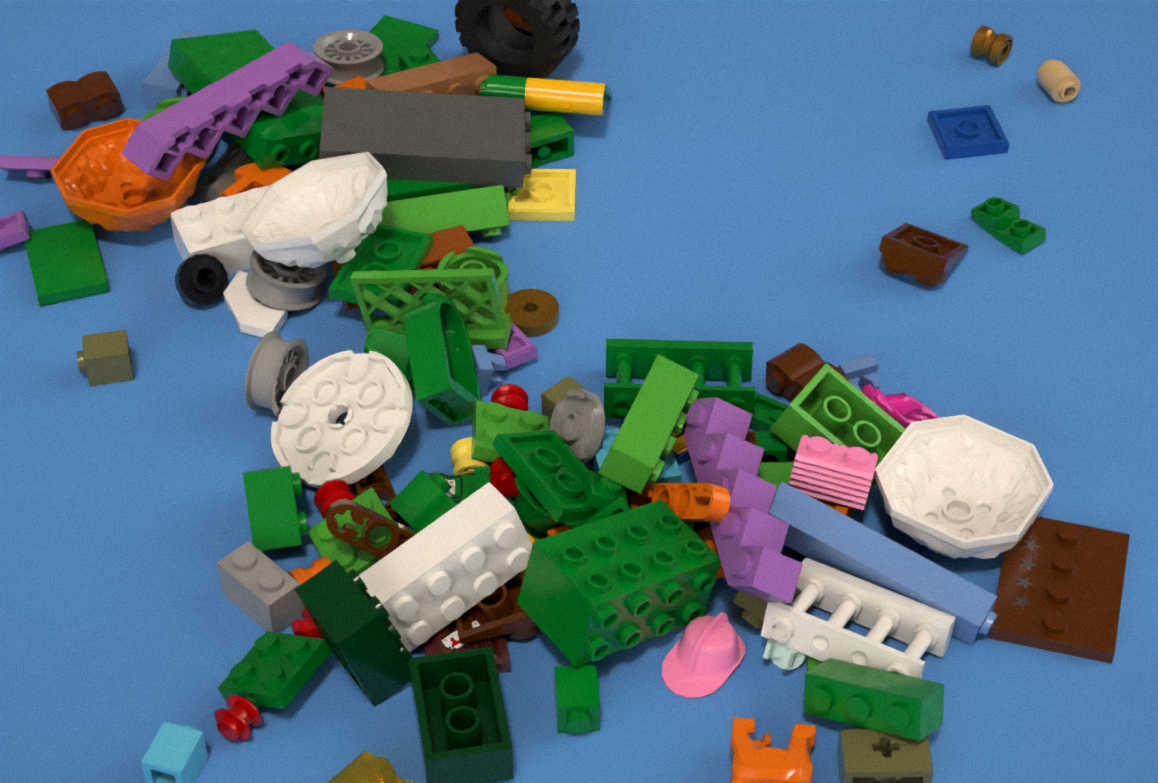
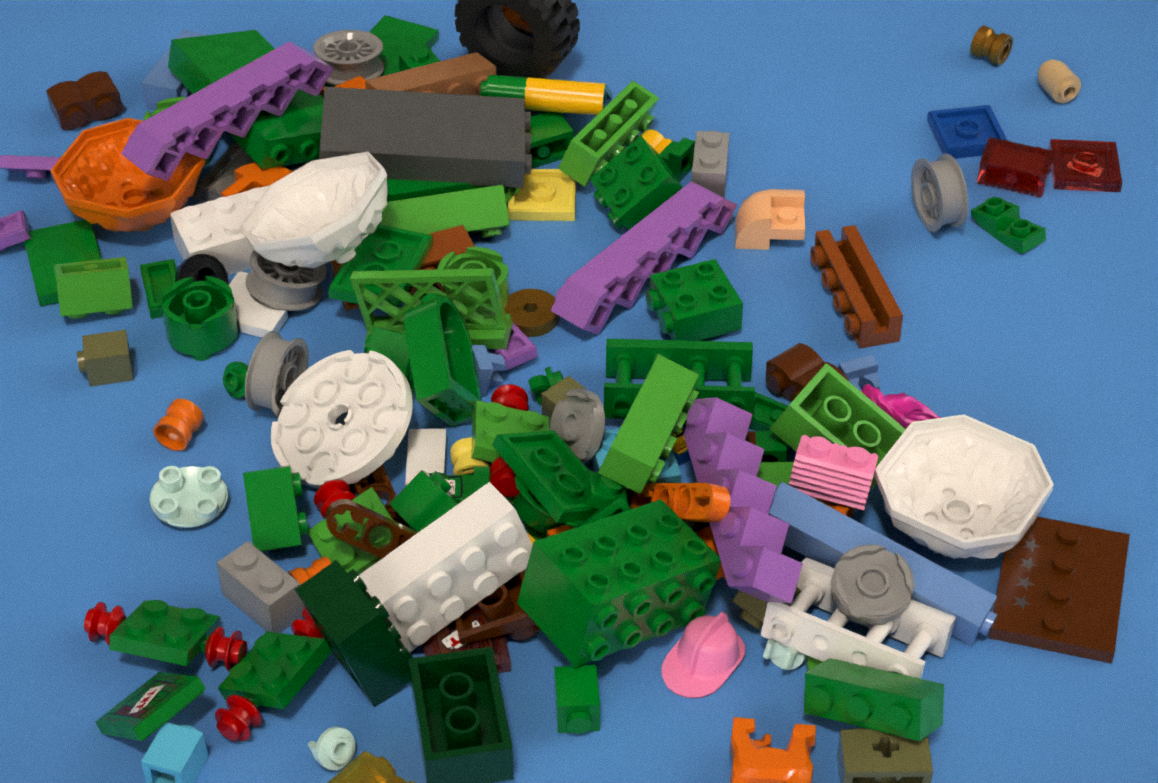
reddish brown slope [879,223,969,287] -> none
none -> bright green brick [54,257,133,319]
none -> green plate [84,600,247,671]
none -> green tile [95,672,206,741]
none -> green tile [140,259,177,319]
none -> light aqua dish [150,466,228,528]
none -> orange wheel [153,398,204,451]
none -> green brick [162,276,239,361]
none -> green plate [223,361,248,398]
none -> light aqua plate [308,727,355,770]
none -> white tile [405,429,447,486]
none -> green plate [528,366,564,405]
none -> medium lavender brick [551,181,737,335]
none -> bright green brick [558,80,659,187]
none -> green brick [590,135,683,230]
none -> green leg [641,129,695,182]
none -> green brick [645,259,743,341]
none -> light grey brick [692,131,729,198]
none -> light nougat brick [735,189,805,250]
none -> dark orange brick [810,225,903,349]
none -> light grey tile [831,544,915,625]
none -> light grey wheel [911,153,968,232]
none -> clear red brick [977,137,1054,198]
none -> clear red tile [1049,139,1122,192]

